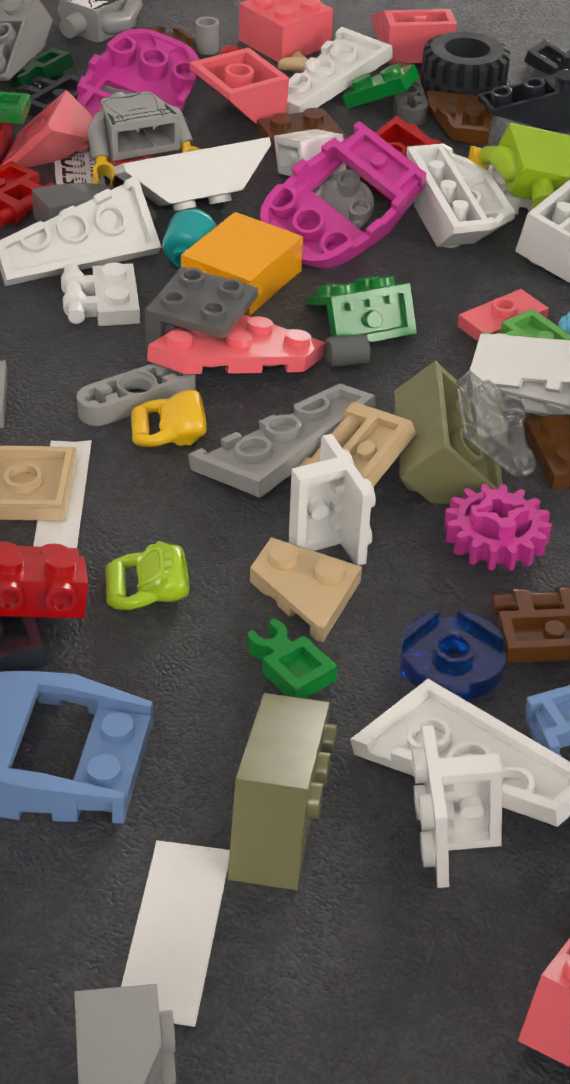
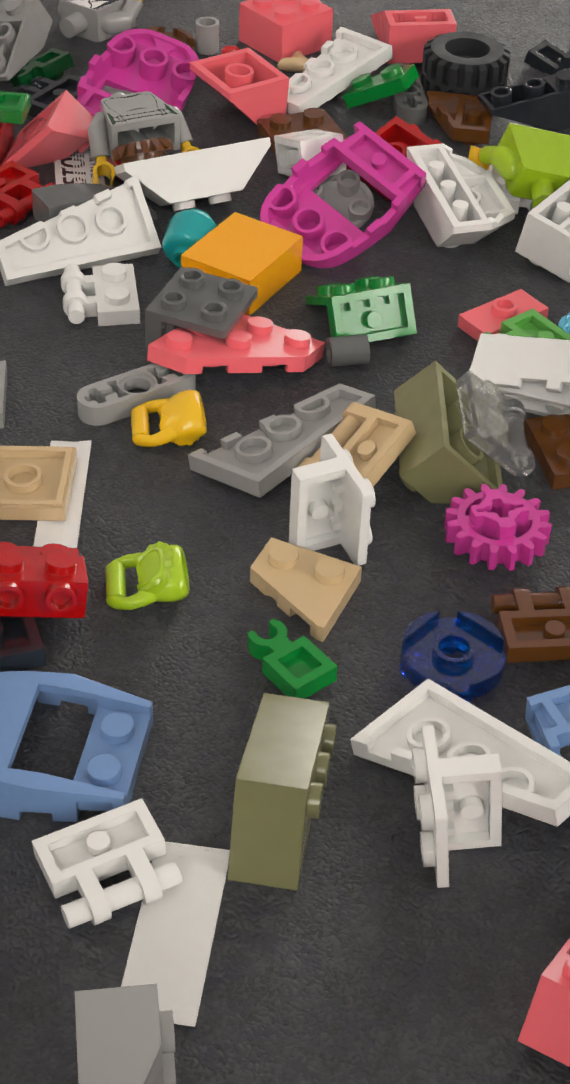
none -> white plate [32,798,183,929]
none -> reddish brown gear [111,137,174,164]

